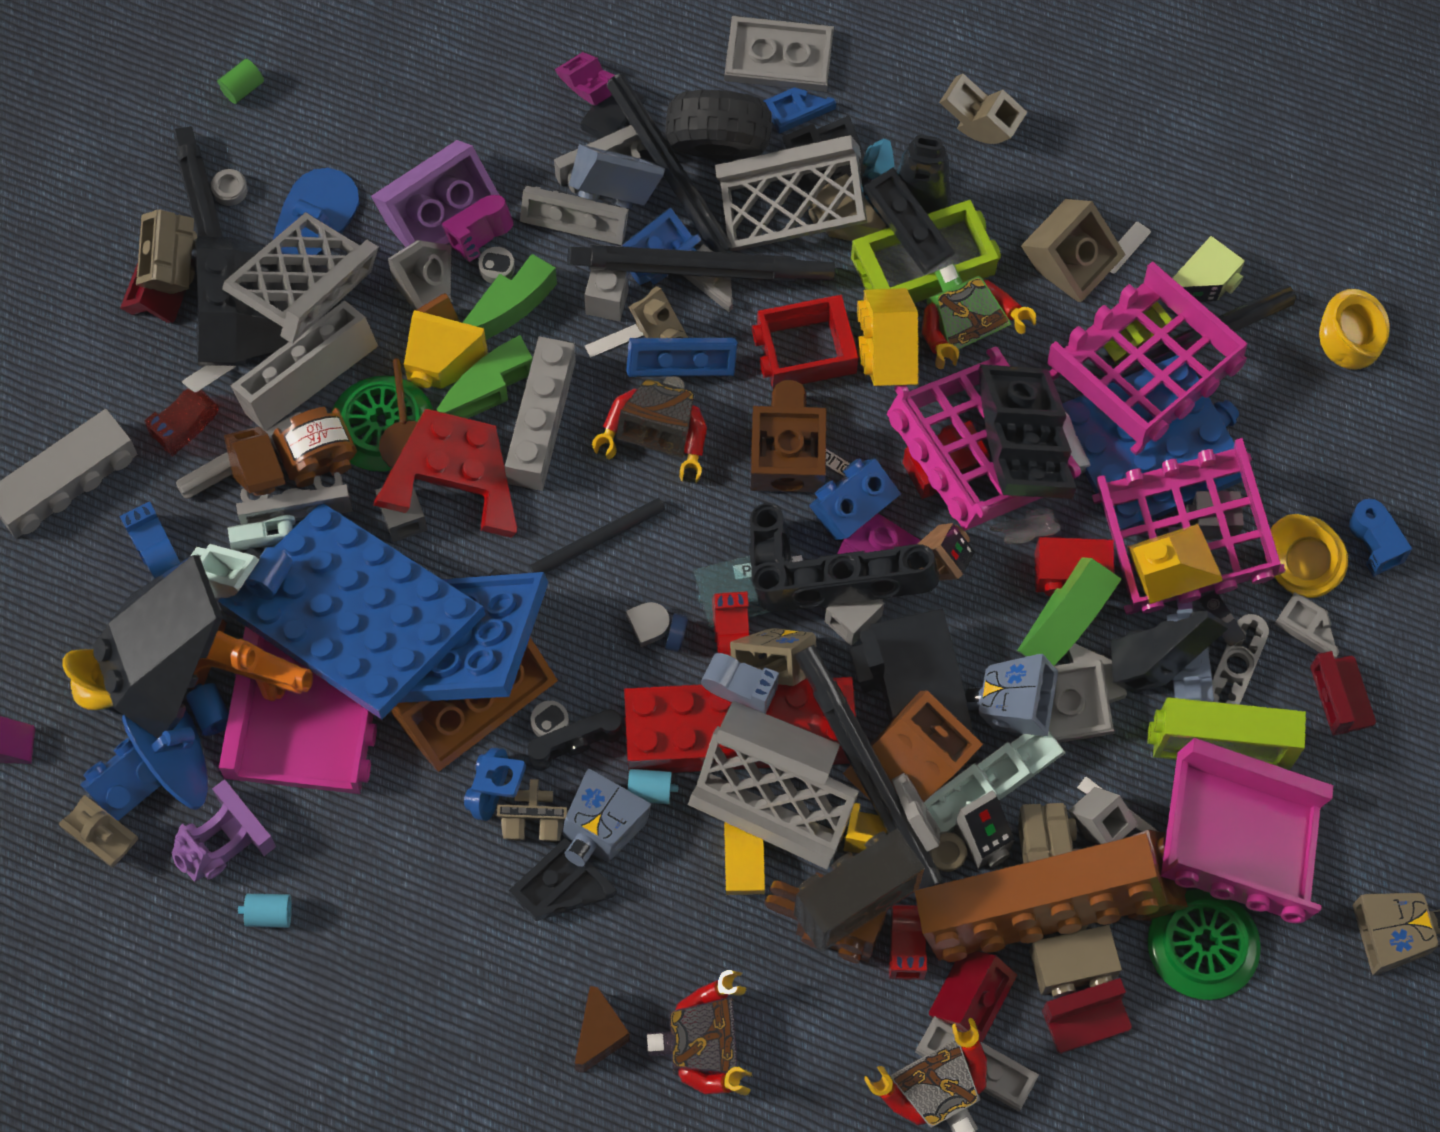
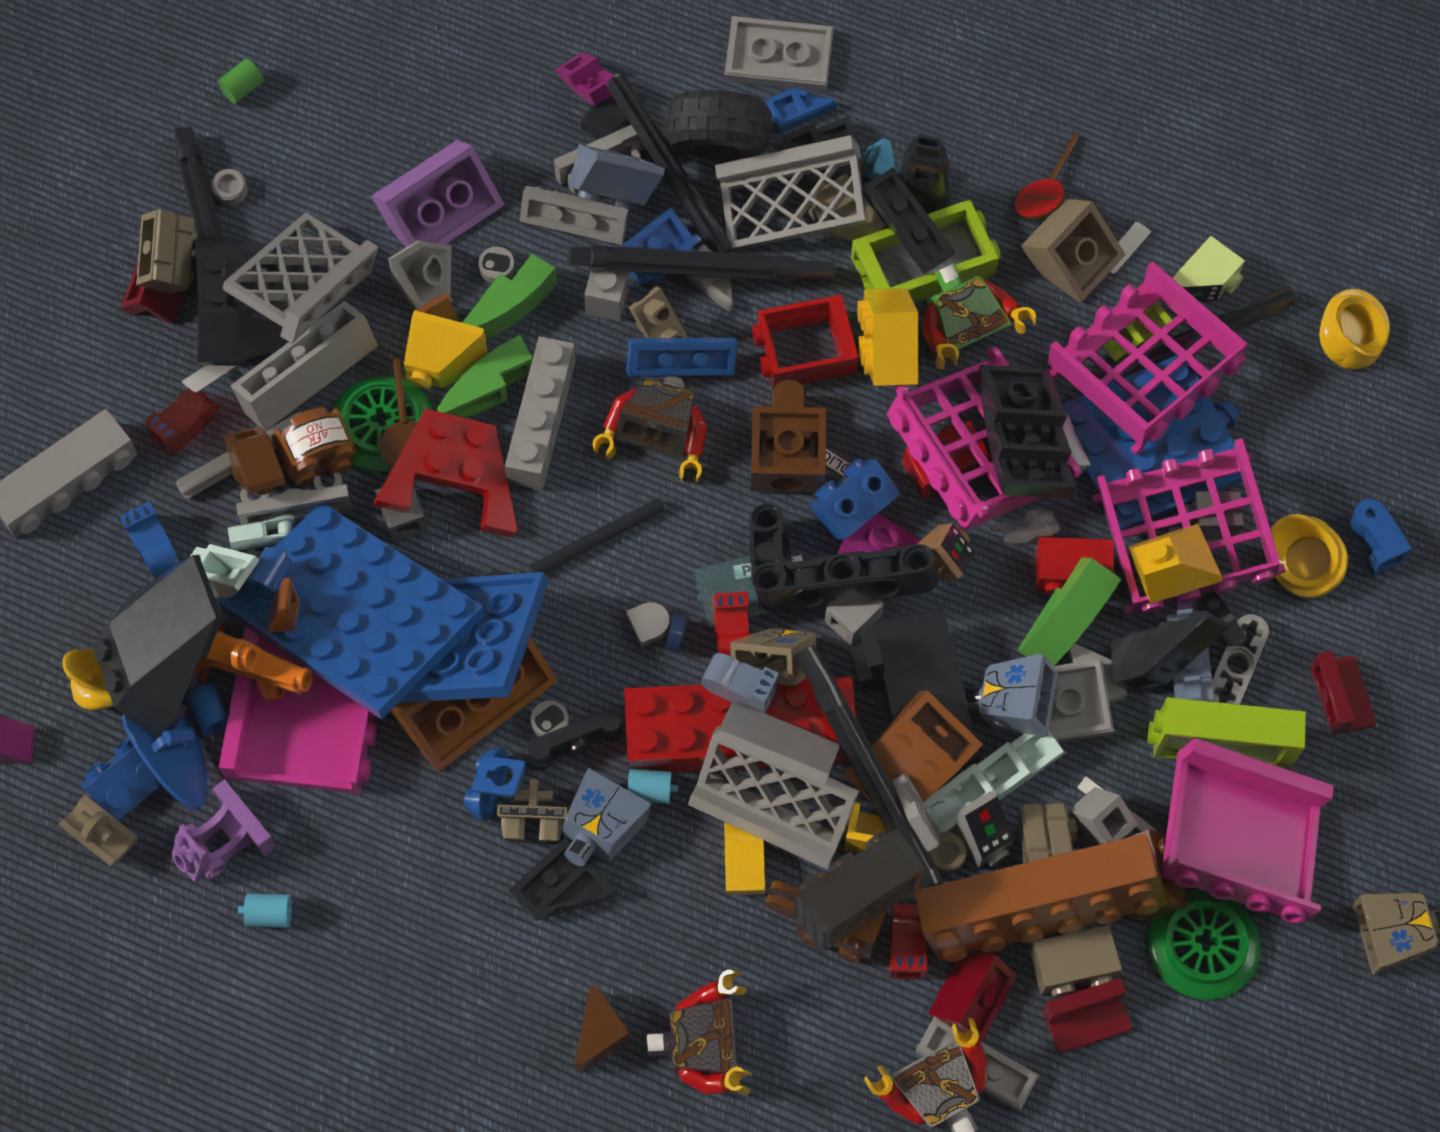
blue shield [273,168,359,255] -> none
magenta leg [442,195,514,262] -> none
white sticker [585,324,644,358] -> none
dark tan brick [939,73,1027,144] -> none
light grey tile [1274,592,1339,658] -> none
none -> dark orange slope [267,578,300,632]
none -> red piece [1014,133,1080,219]

